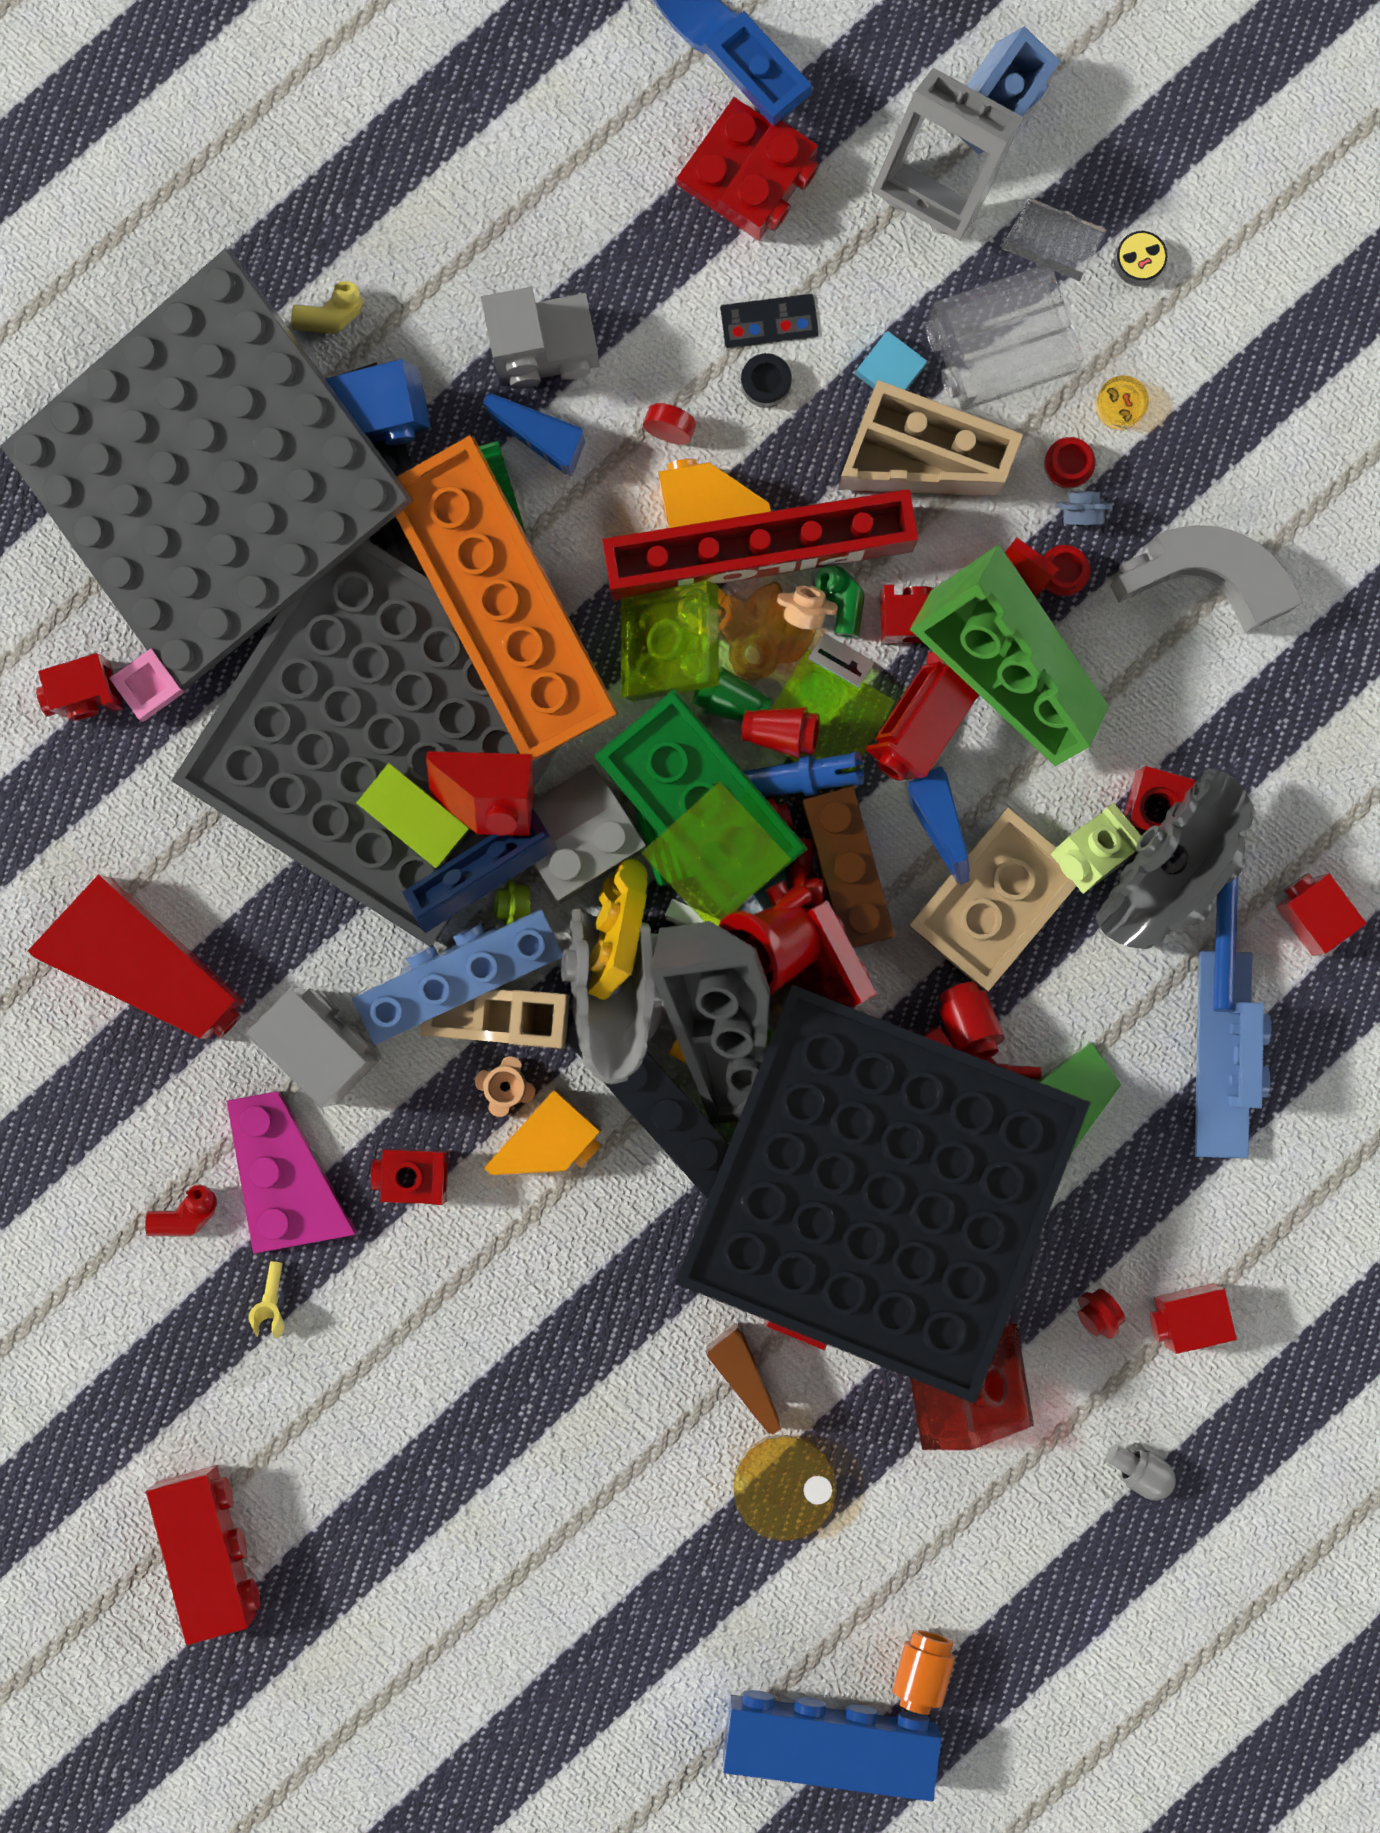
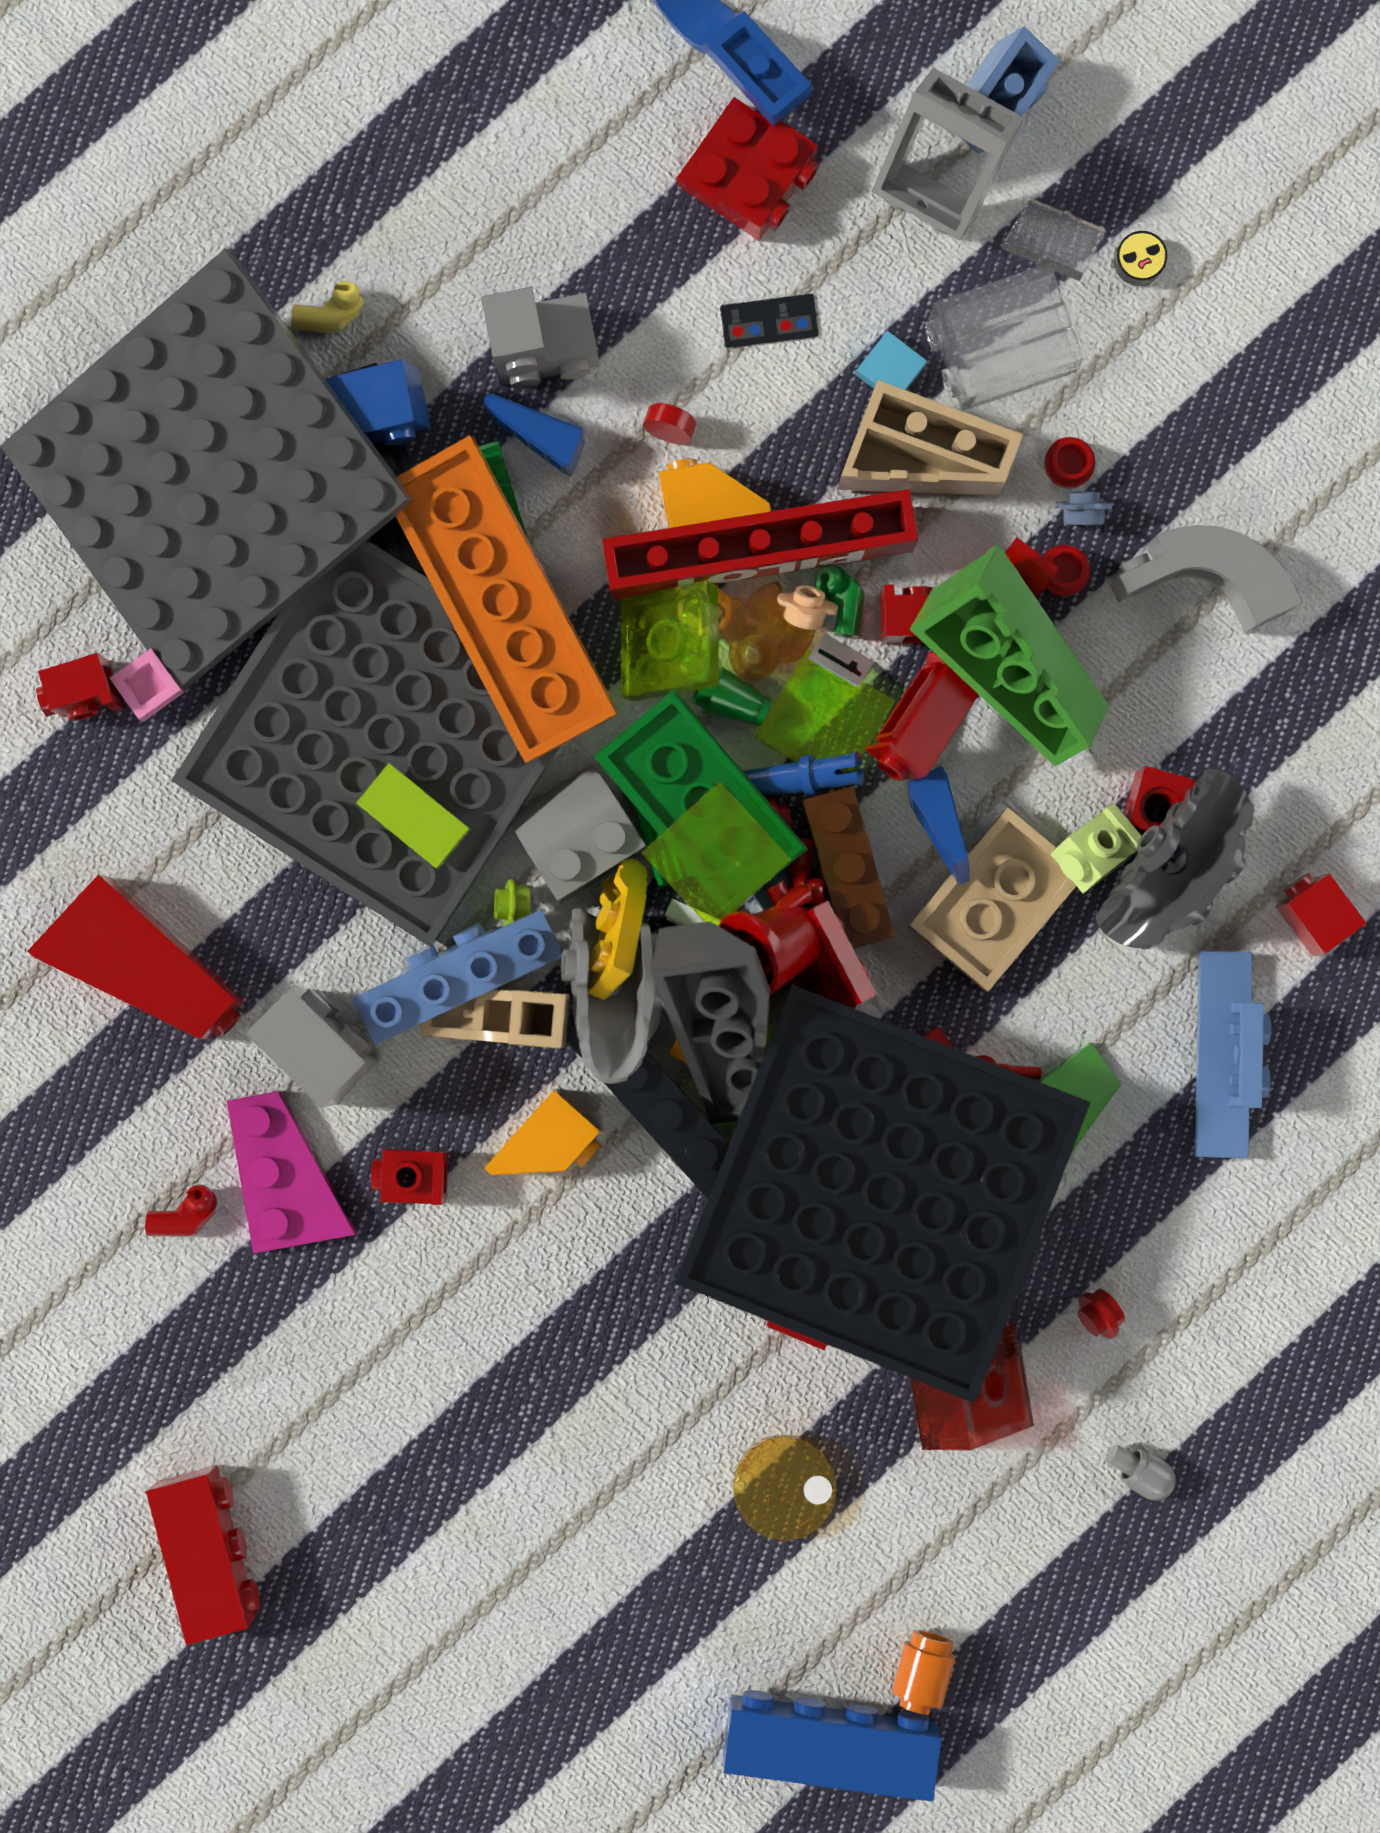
light yellow hand [249,1261,285,1339] -> none
dark blue tile [402,809,558,933] -> none
red slope [426,751,534,836] -> none
light nougat plate [475,1056,535,1117] -> none
dark orange slope [706,1322,781,1435] -> none
black tile [741,353,792,408] -> none
red cone [742,707,820,758] -> none
red brick [939,982,1005,1060] -> none
clear yellow tile [1095,375,1149,430] -> none
red brick [1150,1283,1237,1354] -> none
blue bar [1213,877,1238,1012] -> none

